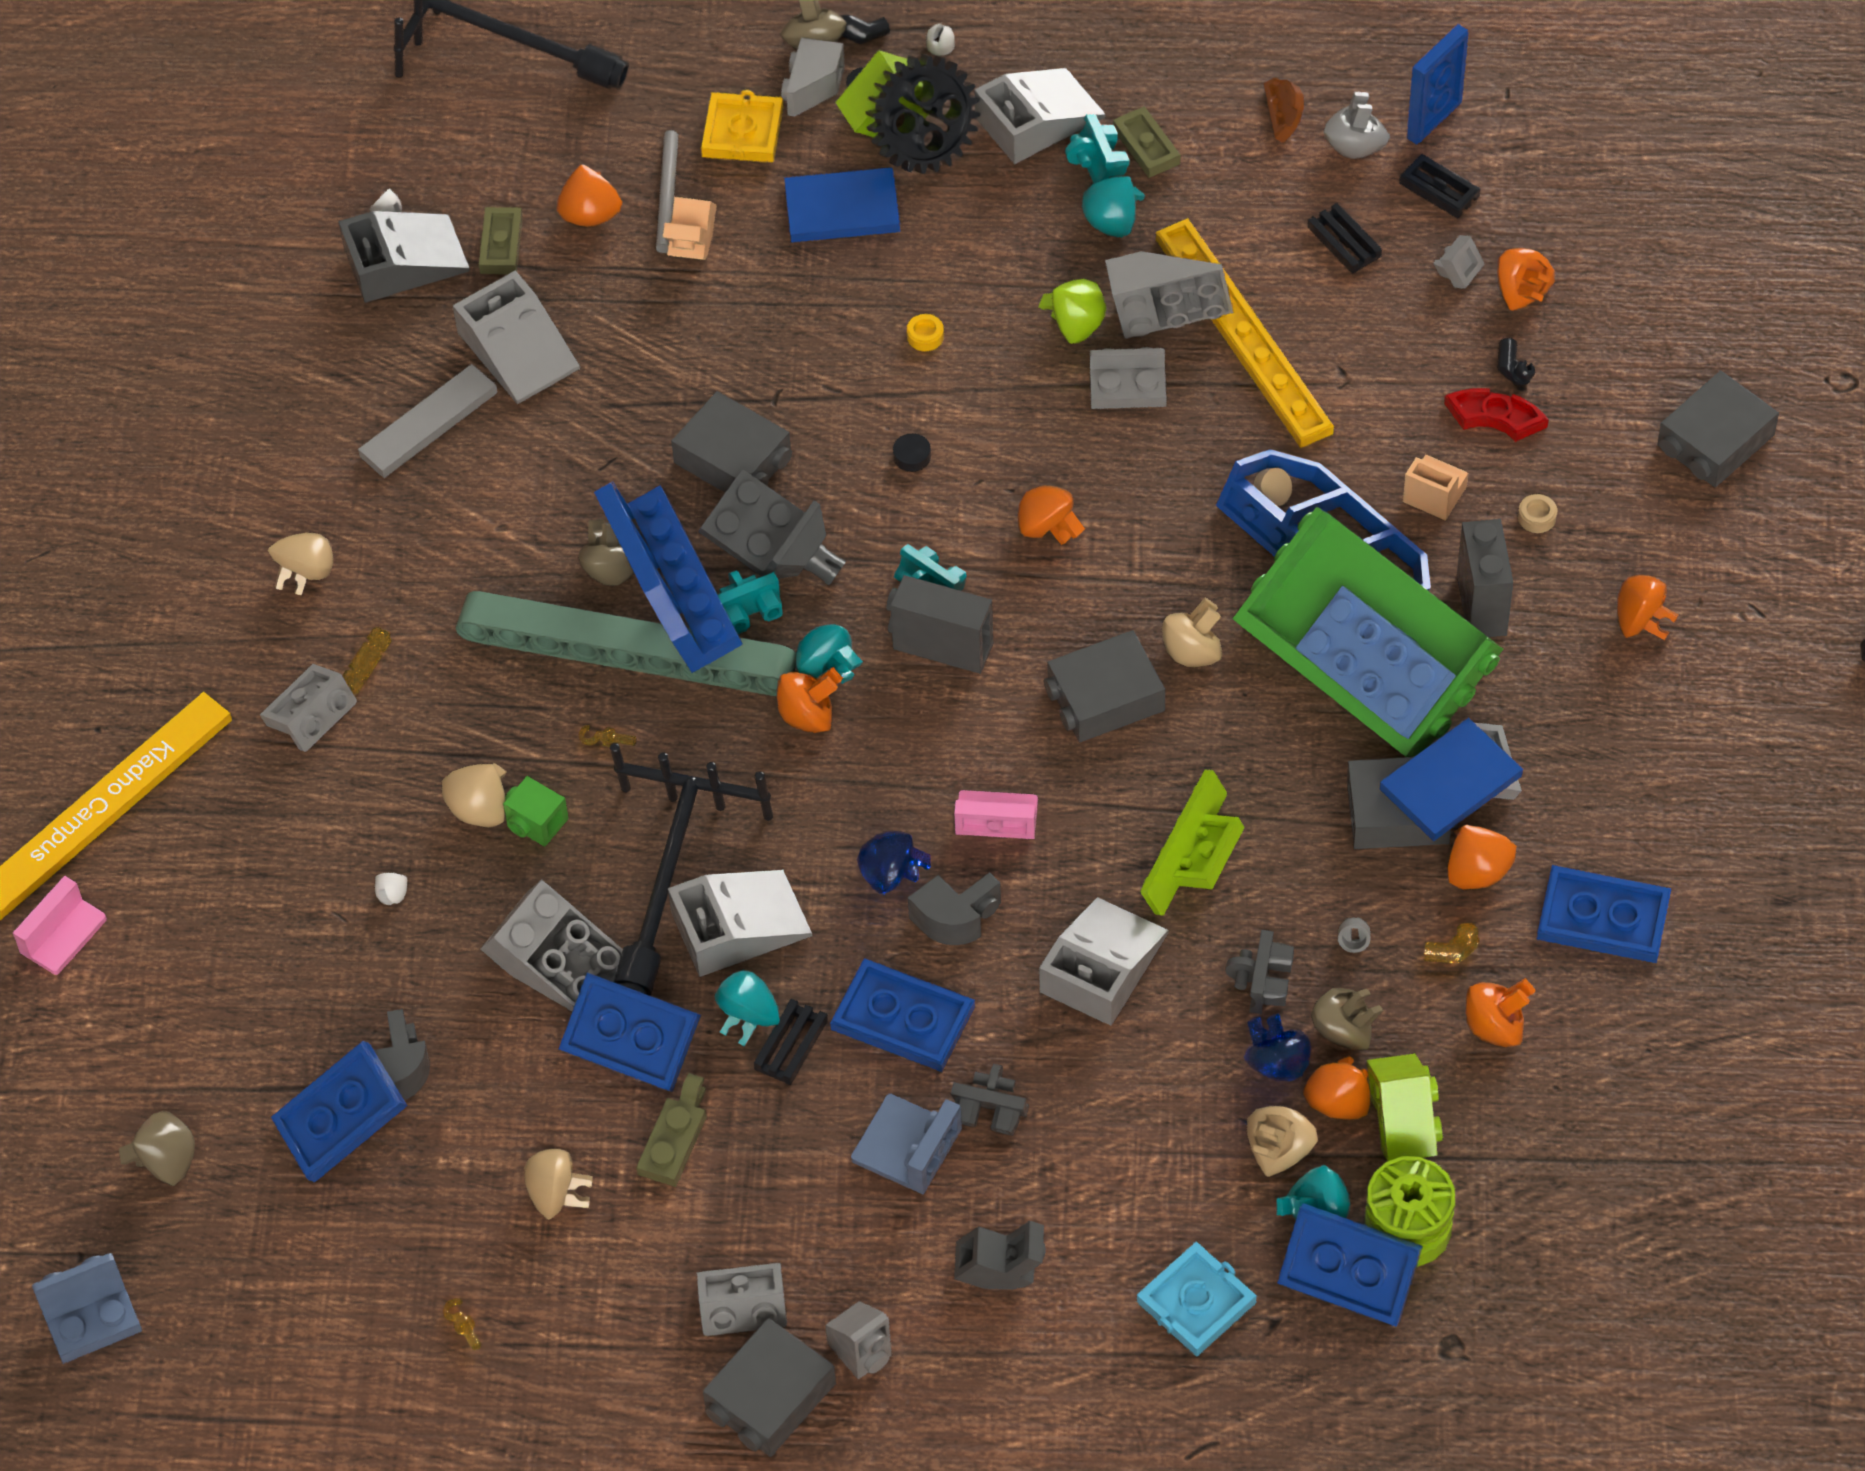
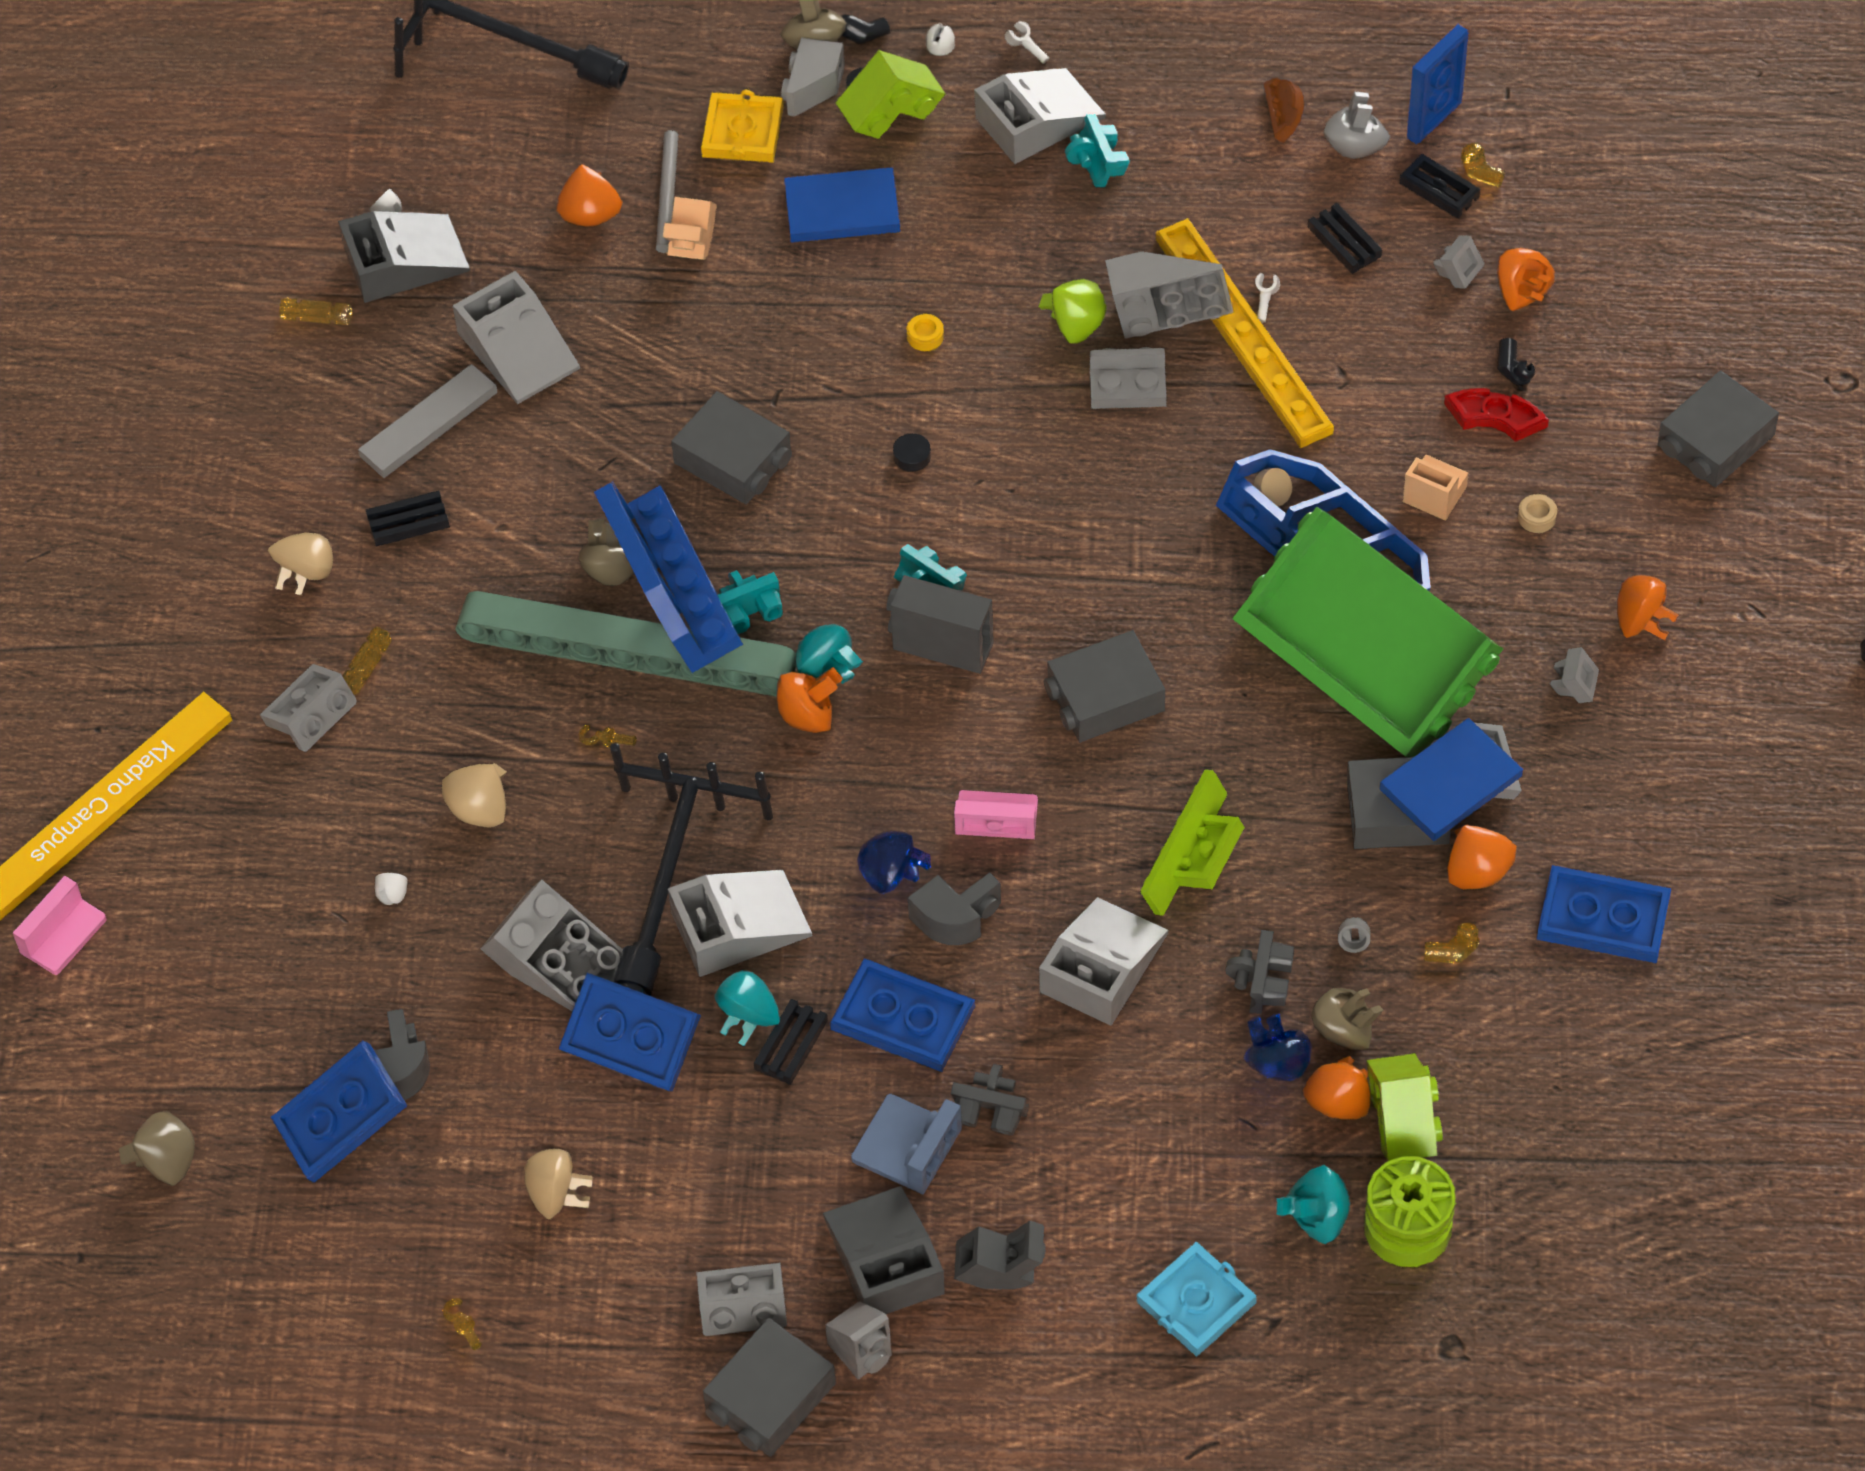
sand blue bracket [32,1253,142,1364] -> none
olive plate [479,207,523,274] -> none
bright green brick [503,776,569,847] -> none
olive plate [636,1073,707,1187] -> none
dark grey plate [698,469,846,586] -> none
black gear [866,54,981,174] -> none
orange piece [1018,485,1085,545] -> none
teal piece [1082,176,1145,238] -> none
olive plate [1113,106,1181,178] -> none
tan piece [1162,598,1223,667] -> none
tan piece [1247,1106,1318,1177] -> none
blue tile [1277,1203,1423,1327] -> none
medium blue plate [1295,586,1456,739] -> none
dark grey brick [1457,519,1514,637] -> none
orange piece [1466,978,1536,1047] -> none
none -> clear yellow axle [279,298,352,325]
none -> black tile [366,491,450,547]
none -> dark grey slope [823,1186,945,1314]
none -> white hand [1005,22,1049,64]
none -> white hand [1255,273,1280,323]
none -> clear yellow arm [1461,143,1505,187]
none -> light grey tile [1550,647,1599,703]

